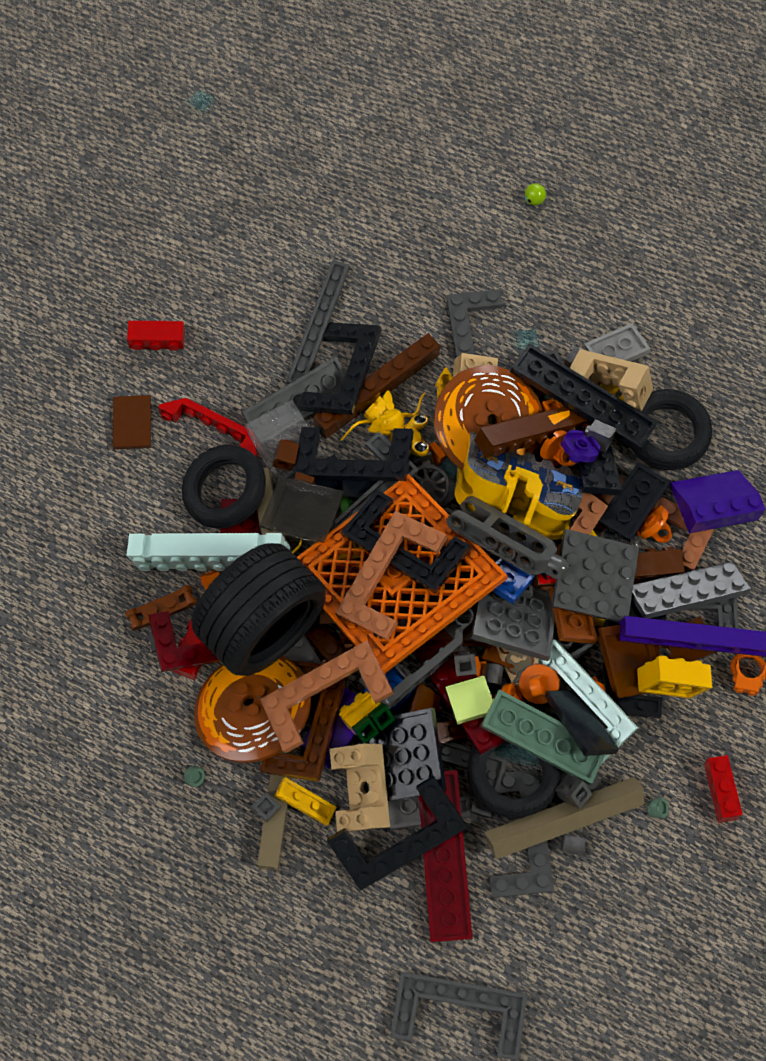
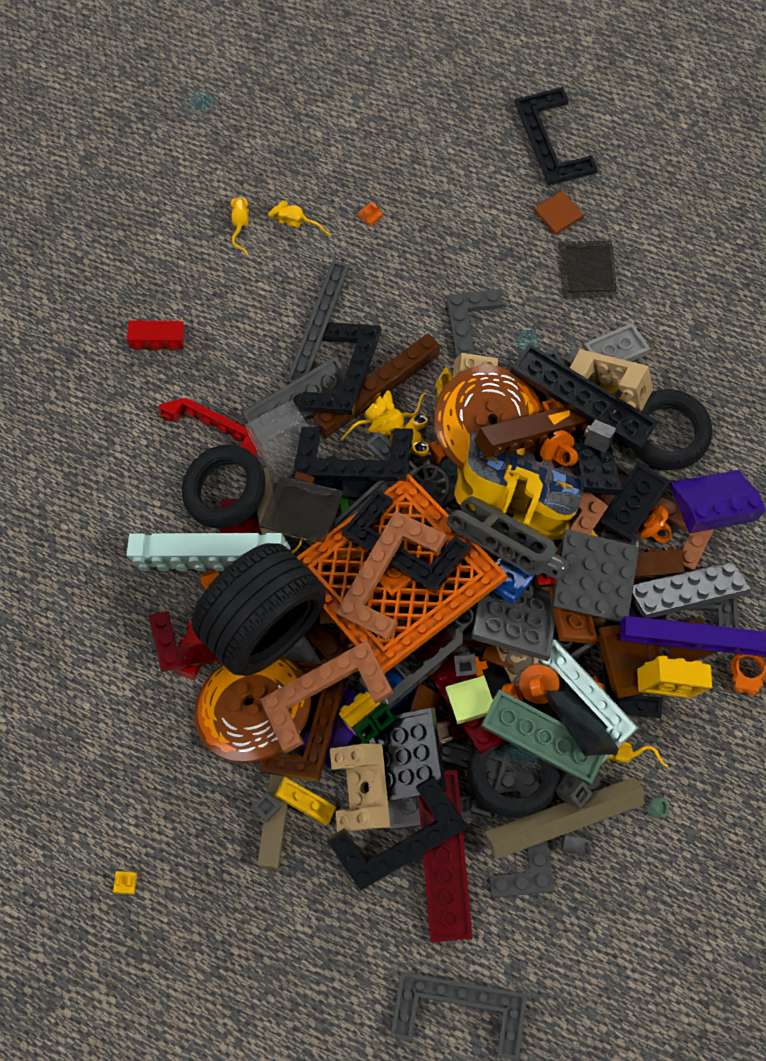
reddish brown tile [113,395,151,450] -> none
dark orange plate [125,585,197,631] -> none
sand green tile [184,765,205,787] -> none
reddish brown brick [272,439,299,472] -> none
flat silver brick [482,663,504,689] -> none
lime piece [524,183,547,206] -> none
dark purple plate [561,430,600,463] -> none
red brick [704,755,743,823] -> none
none -> yellow tile [113,871,137,895]
none -> yellow animal [230,197,249,256]
none -> yellow animal [268,200,331,235]
none -> orange tile [358,202,383,227]
none -> black plate [514,87,598,186]
none -> dark orange tile [534,191,584,236]
none -> clear smoke piece [558,241,617,299]
none -> yellow animal [604,742,668,767]

